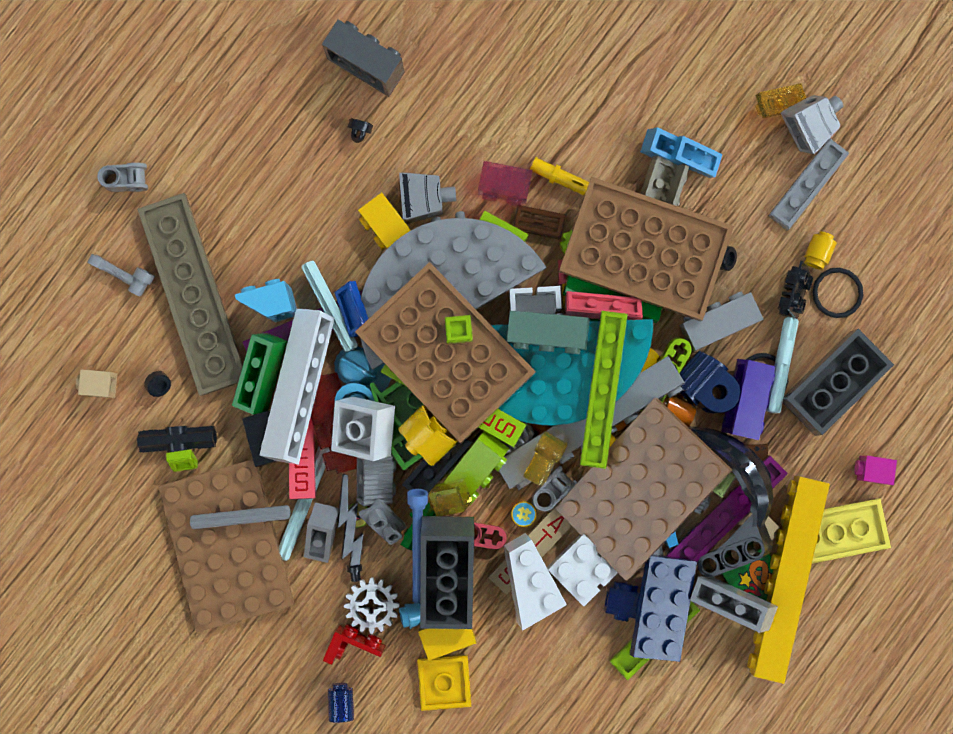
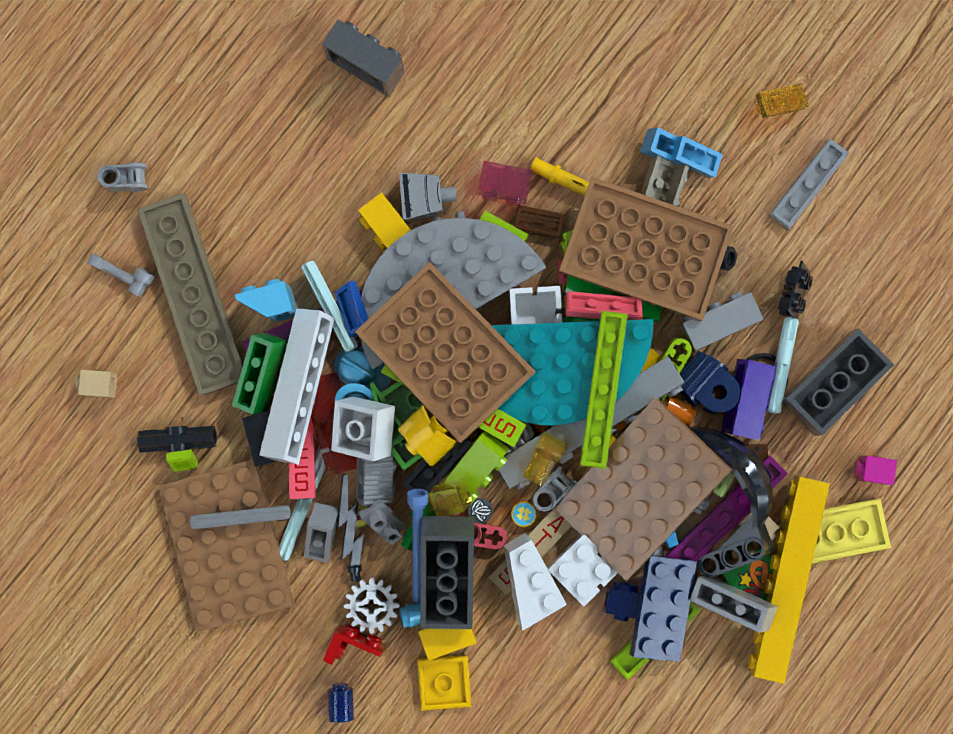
black tile [144,371,171,397] -> none
black tile [347,118,373,143] -> none
lime tile [445,315,473,344] -> none
sand green brick [507,310,590,354] -> none
light grey torso [781,95,843,154] -> none
yellow brick [804,231,837,270] -> none
black piece [812,268,864,318] -> none
none -> tile [468,498,493,523]

